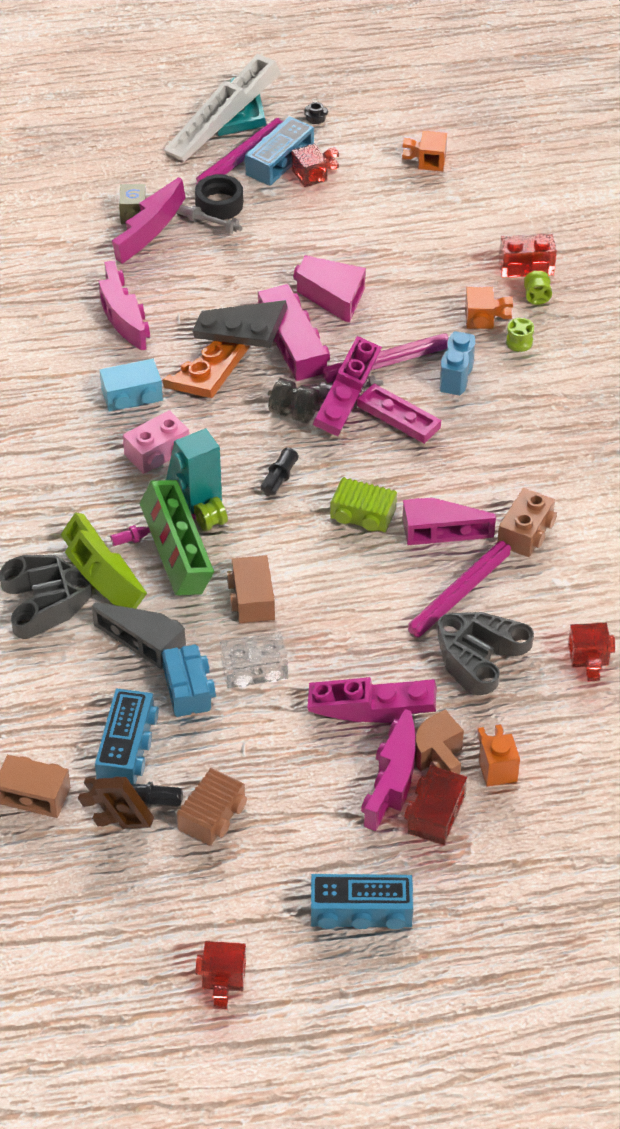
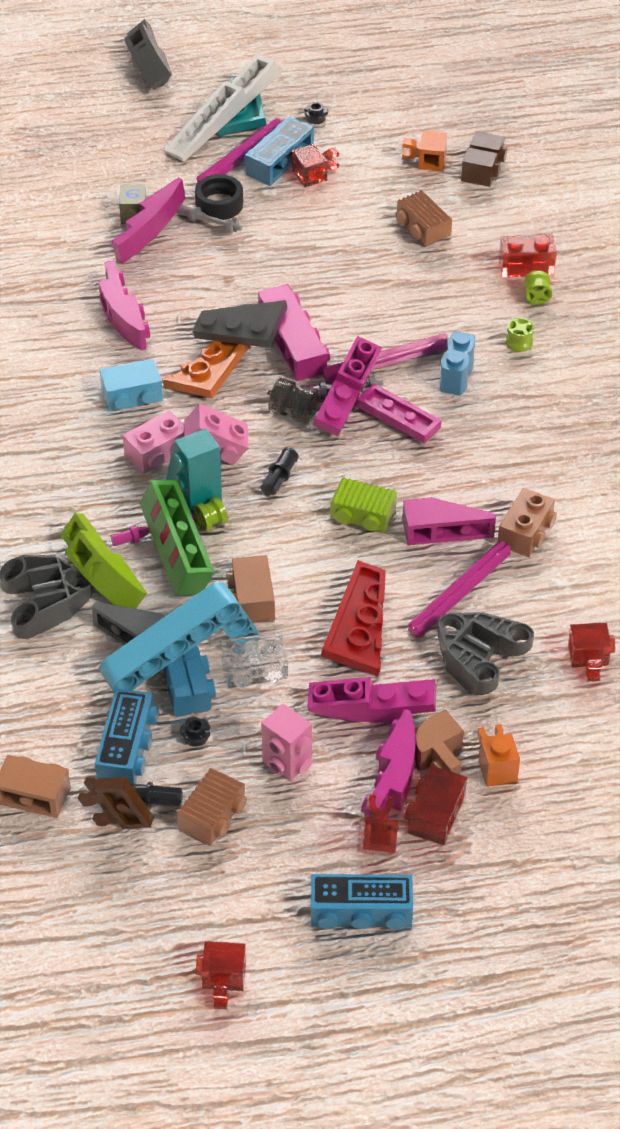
slope [293,255,366,323] -> none
orange brick [465,287,513,329] -> none
none -> medium azure beam [99,582,261,693]
none -> dark grey slope [124,19,172,90]
none -> black plate [180,717,211,747]
none -> bright pink brick [184,403,249,465]
none -> bright pink brick [261,704,313,781]
none -> red wing [320,560,386,676]
none -> clear red brick [357,795,398,856]
none -> nougat brick [395,190,452,247]
none -> piece [461,131,508,187]

